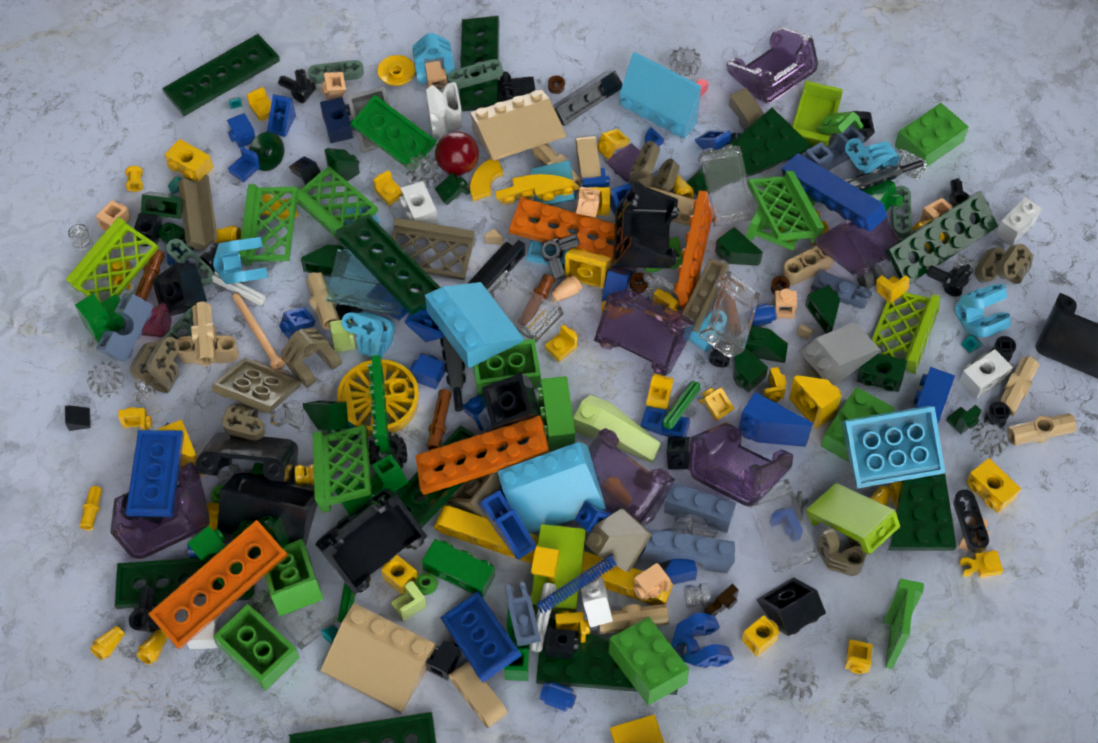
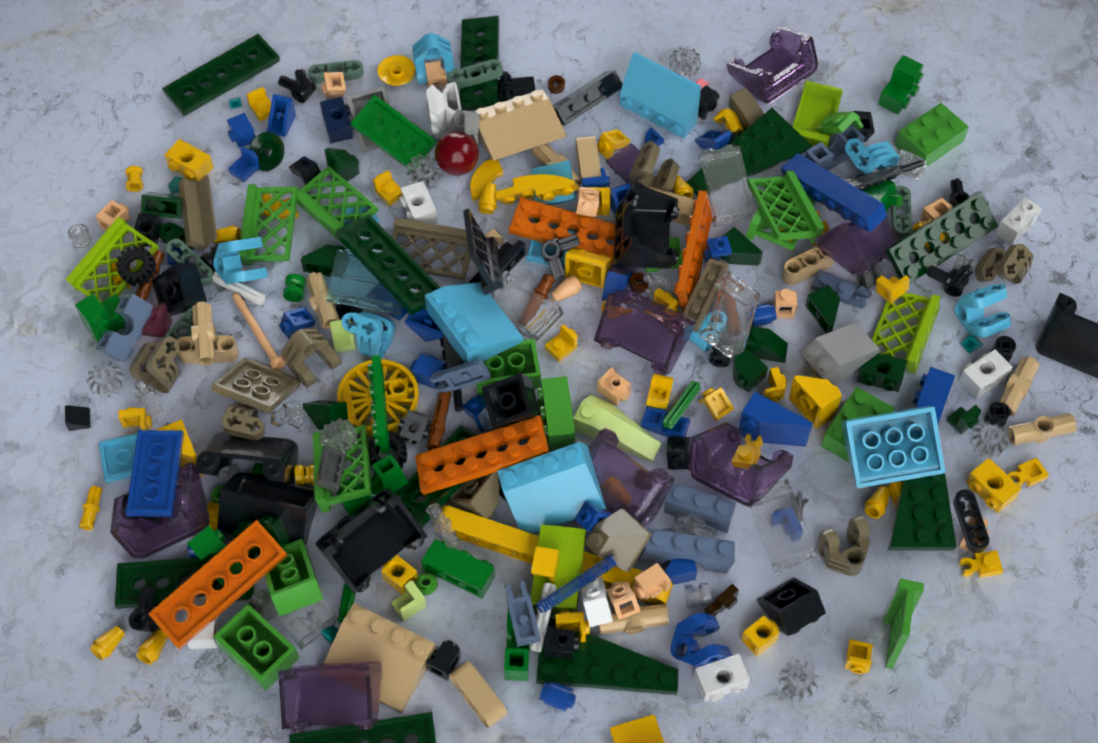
dark green bracket [435,173,470,205] -> none
blue tile [440,591,522,683] -> none
blue slope [478,490,536,560] -> none
bright green brick [609,617,689,705] -> none
reddish brown bush [771,276,790,295] -> none
tan piece [797,324,815,340] -> none
lime panel [806,483,900,555] -> none
none -> medium azure tile [99,433,138,483]
none -> black tyre [116,246,157,286]
none -> clear purple windscreen [278,661,382,733]
none -> green wheel [283,274,306,302]
none -> dark grey plate [316,446,346,493]
none -> clear gear [319,418,357,453]
none -> black brick [398,410,431,444]
none -> clear pin [426,503,460,548]
none -> sand blue hinge [429,358,491,393]
none -> light grey piece [453,110,480,144]
none -> black fence [463,208,504,295]
none -> yellow cone [477,183,497,214]
none -> light nougat brick [597,367,631,406]
none -> light nougat brick [606,581,640,620]
none -> white brick [693,654,750,702]
none -> black brick [698,85,720,121]
none -> blue bracket [703,236,732,262]
none -> yellow bracket [713,108,744,135]
none -> yellow plate [732,434,763,470]
none -> green brick [878,55,924,115]
none -> yellow plate [1008,457,1049,487]

